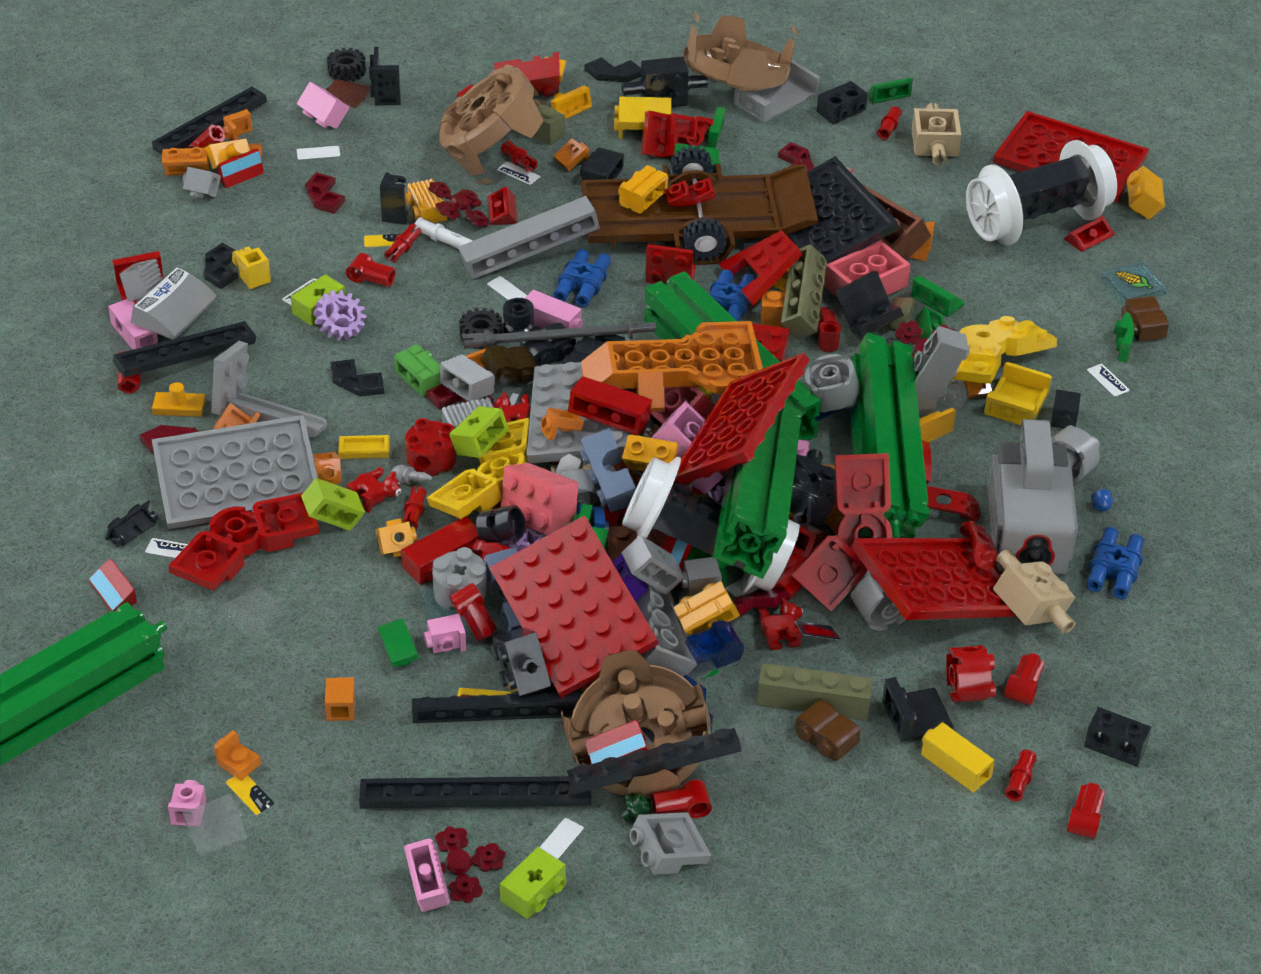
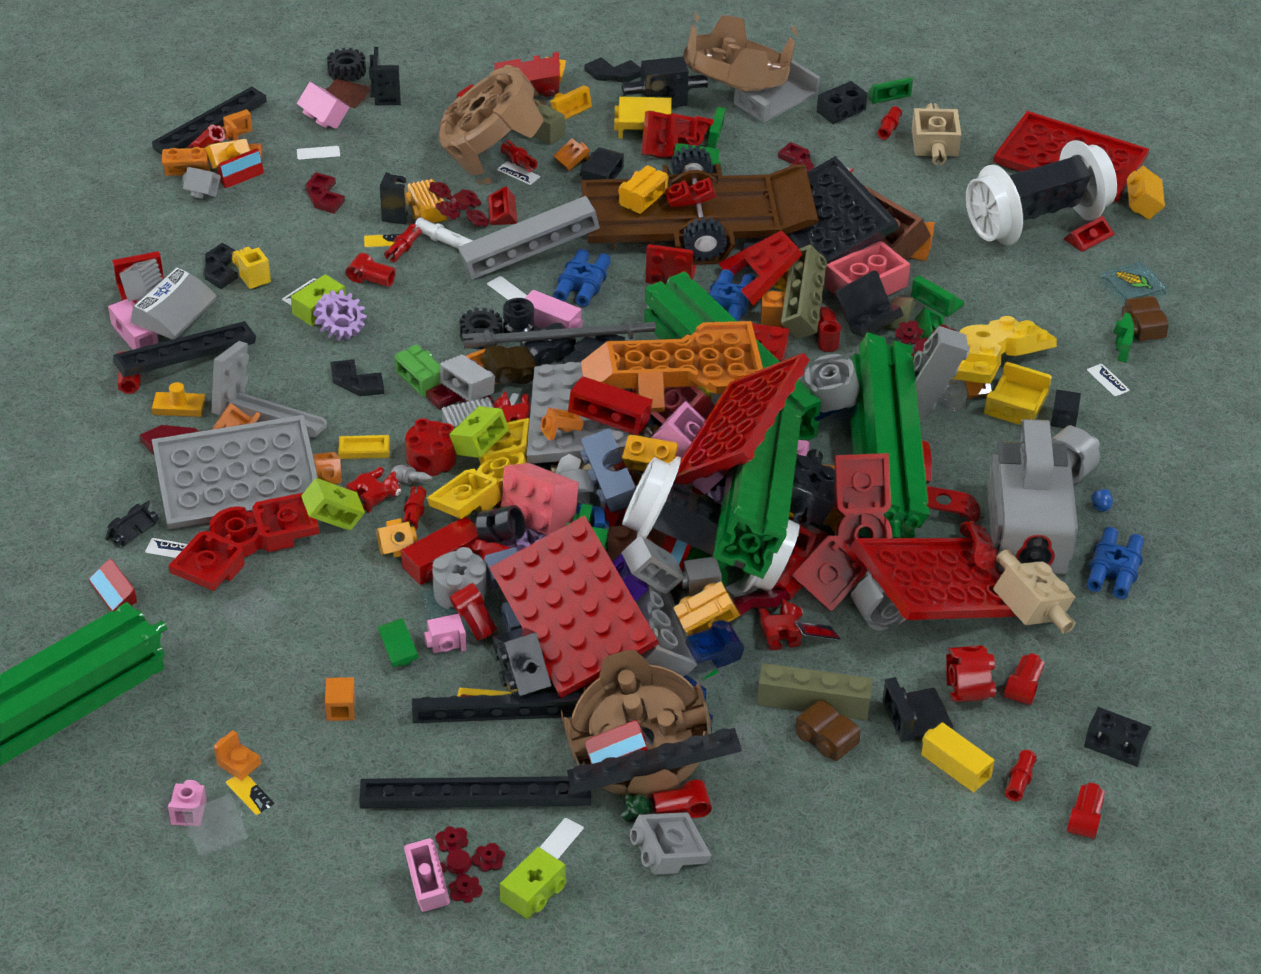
light orange panel [920,407,956,442] -> none

